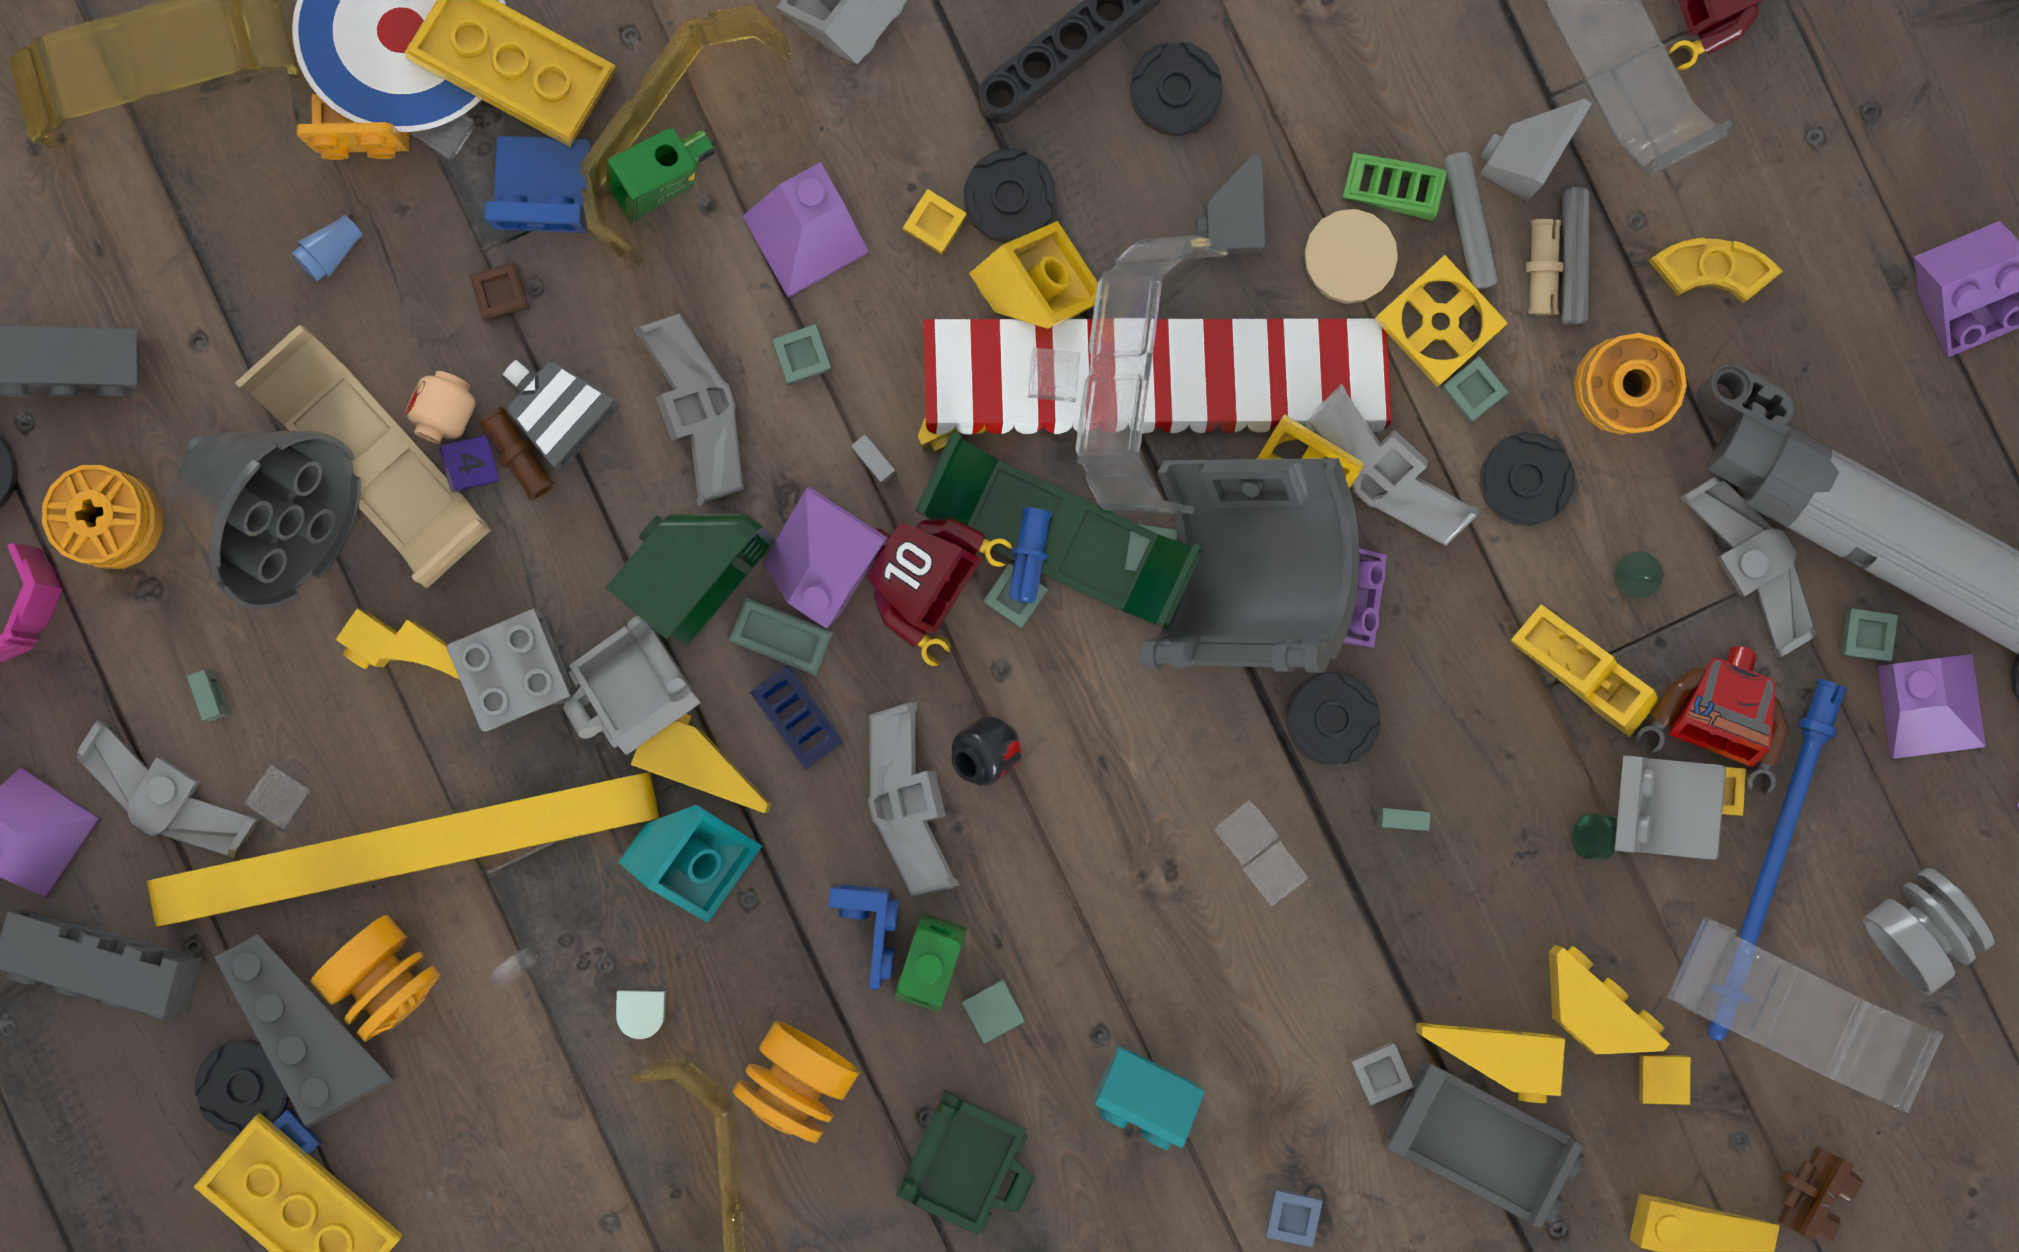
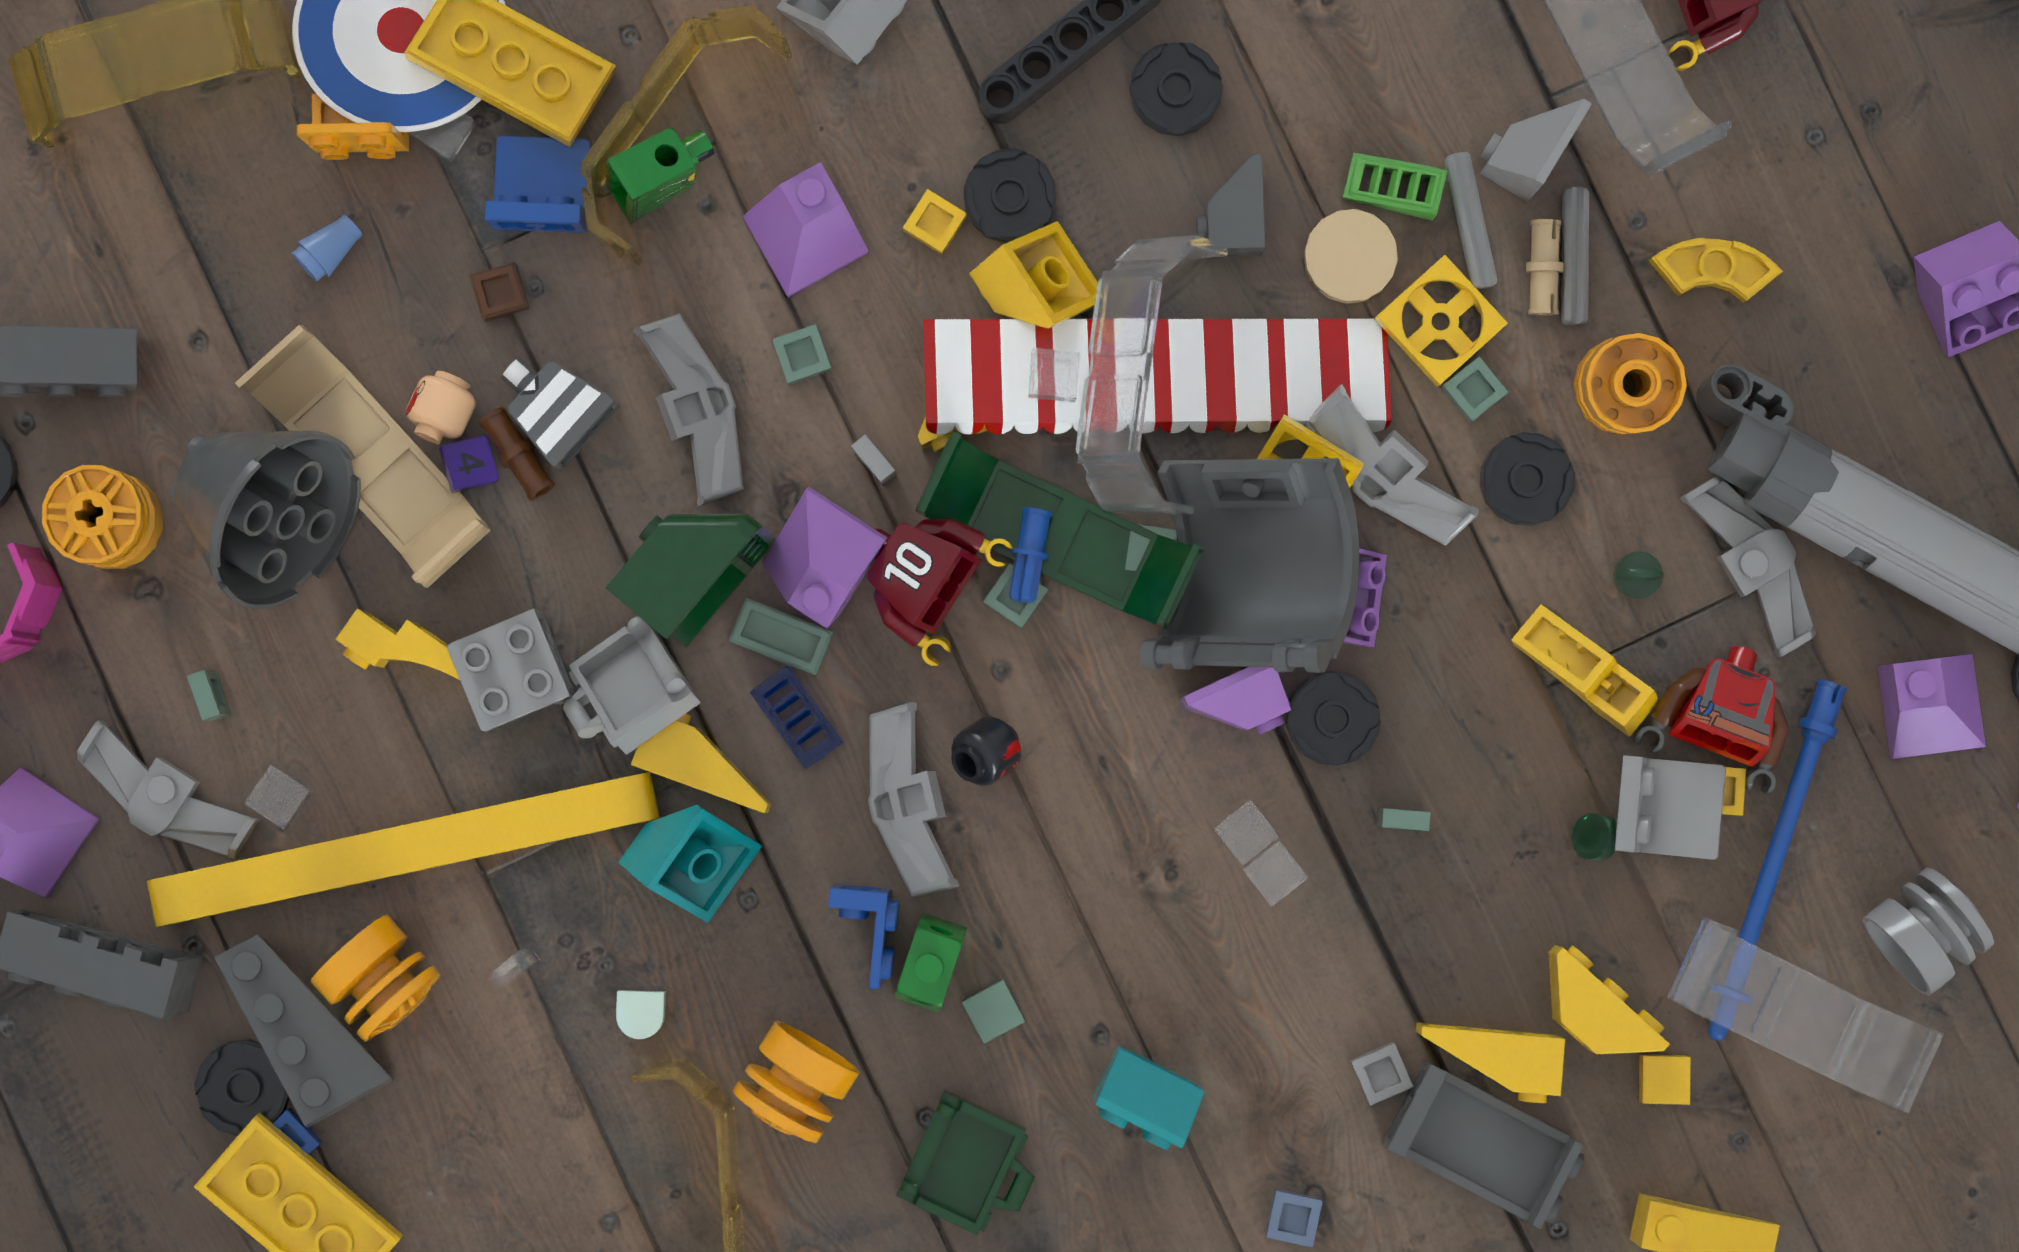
reddish brown hips [1778,1146,1863,1241] -> none
sand green tile [1840,608,1898,662] -> none
none -> medium lavender slope [1179,667,1291,735]

